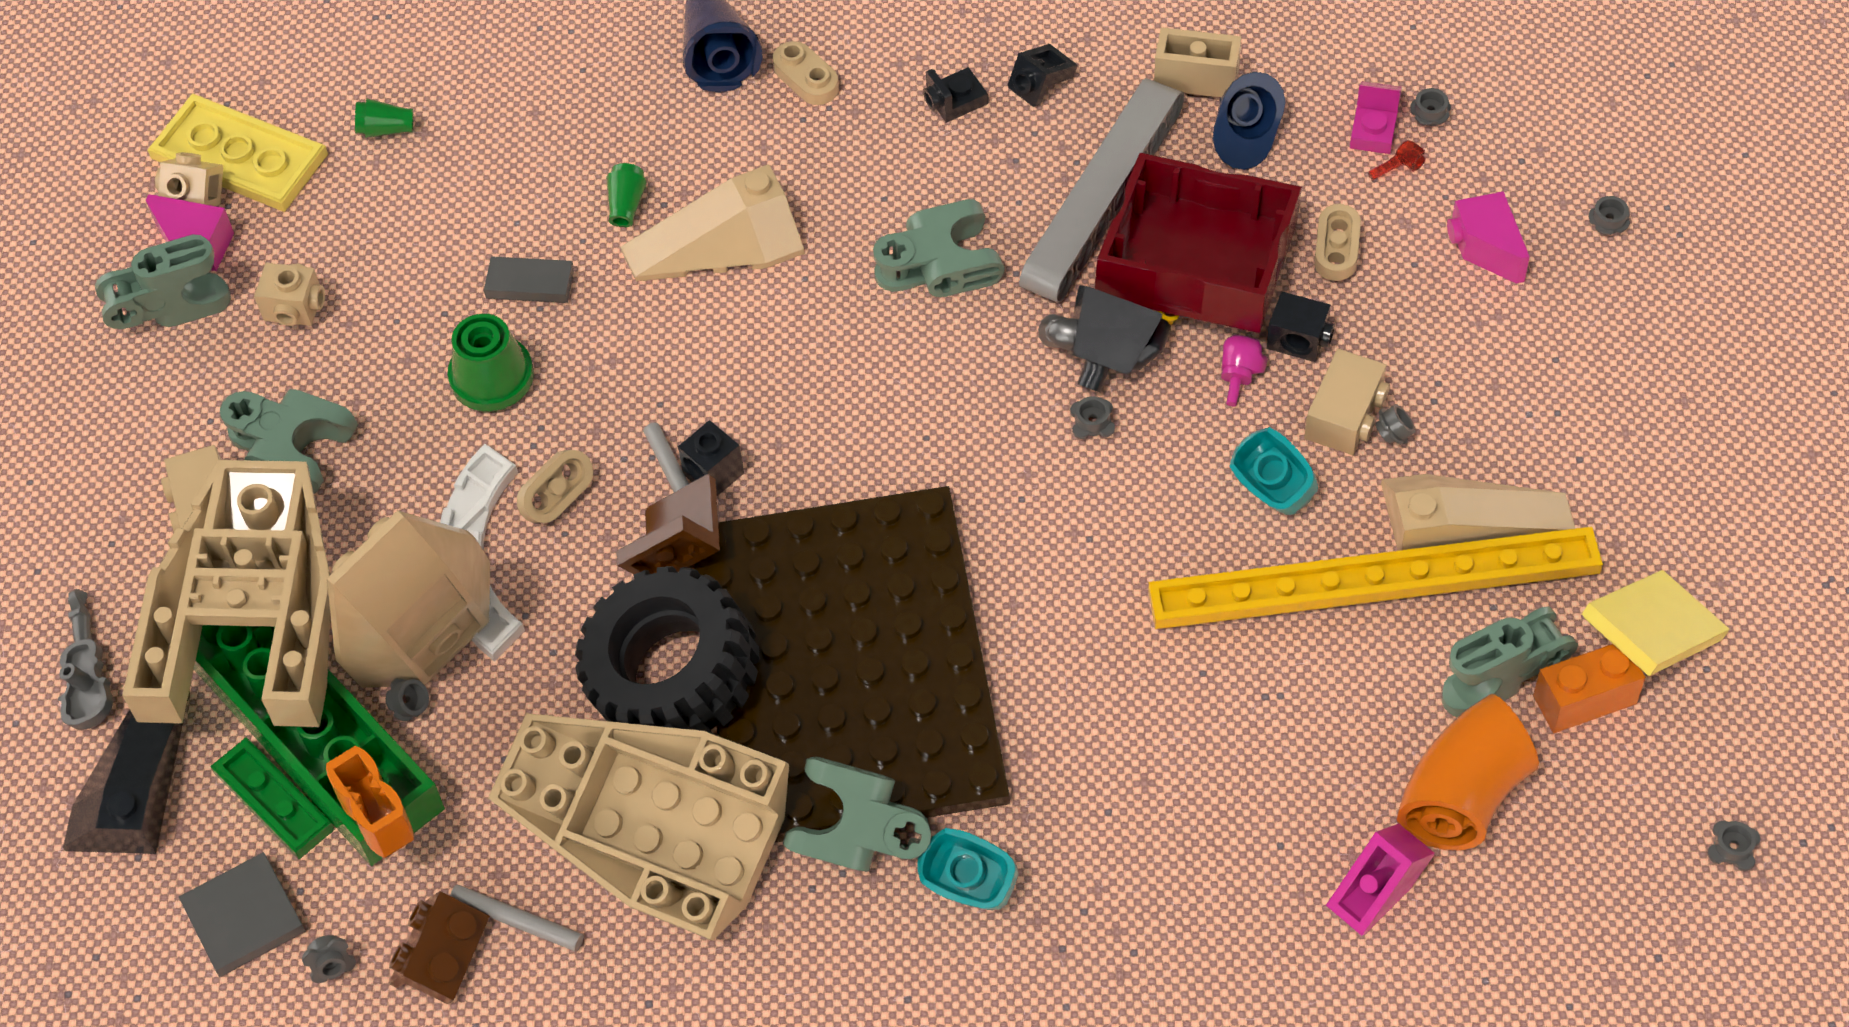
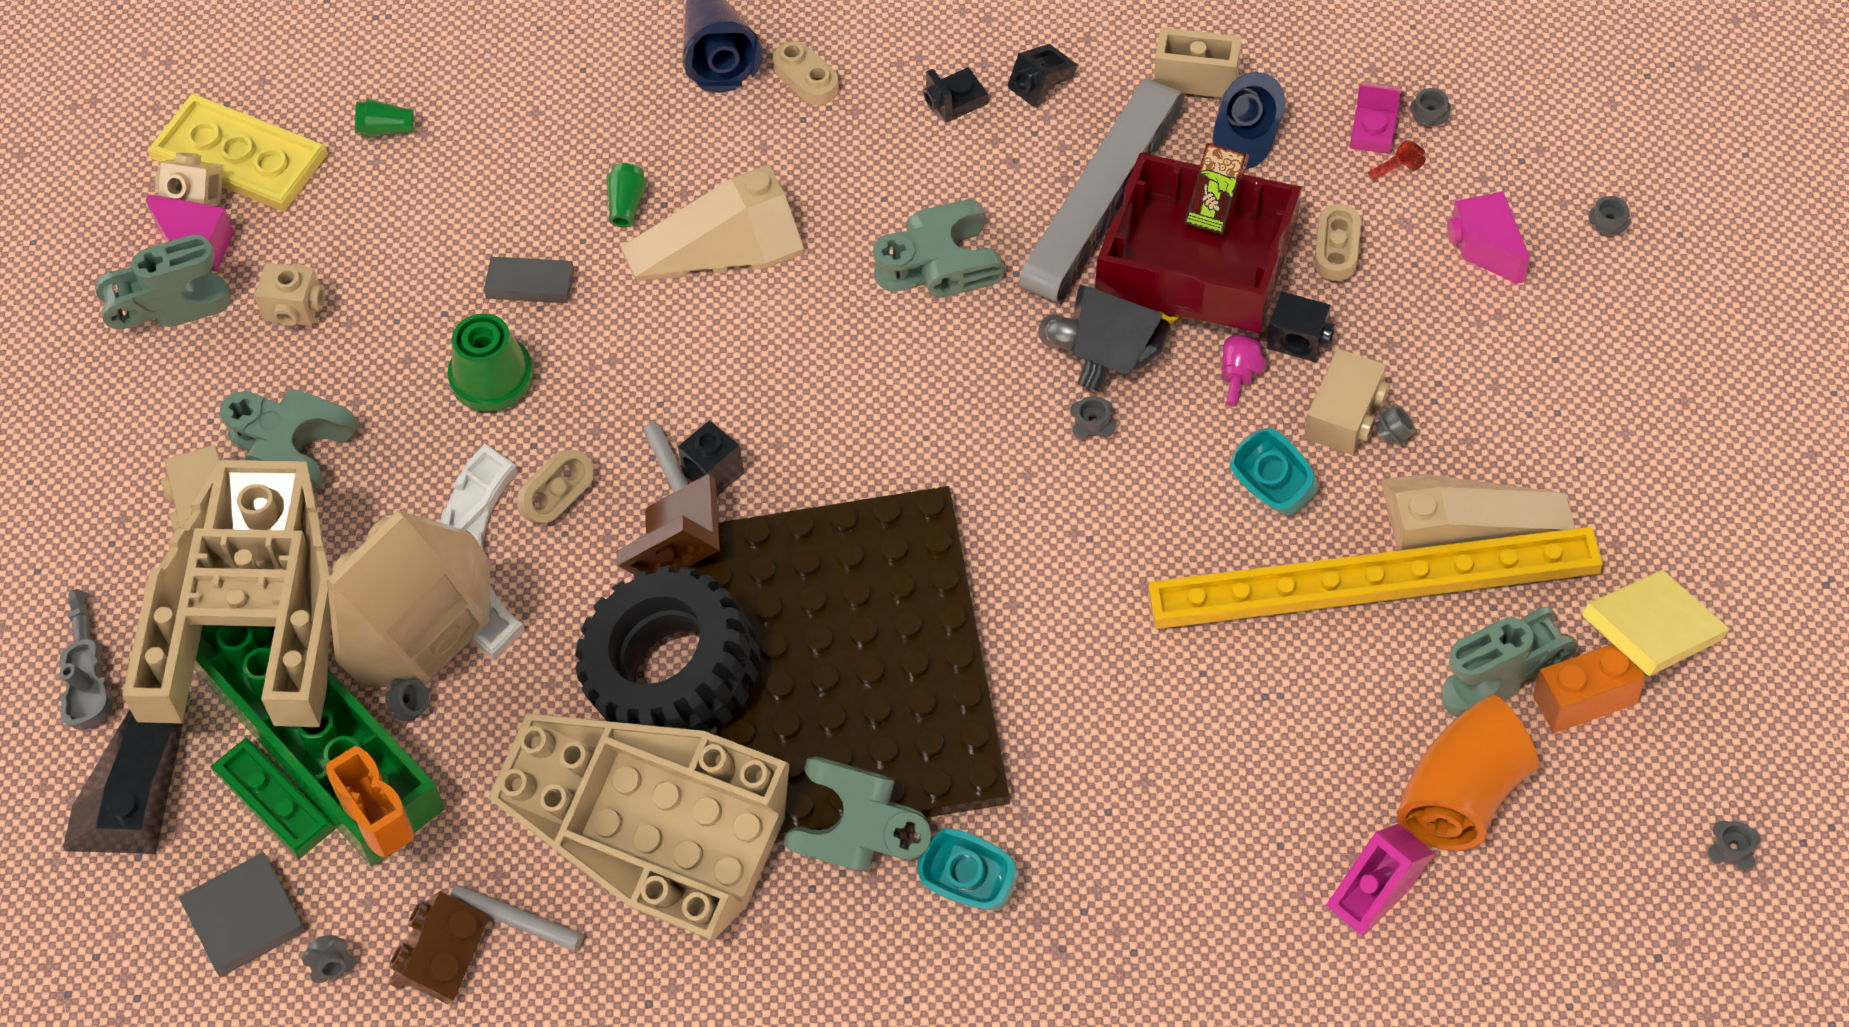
none -> tile [1184,143,1250,235]

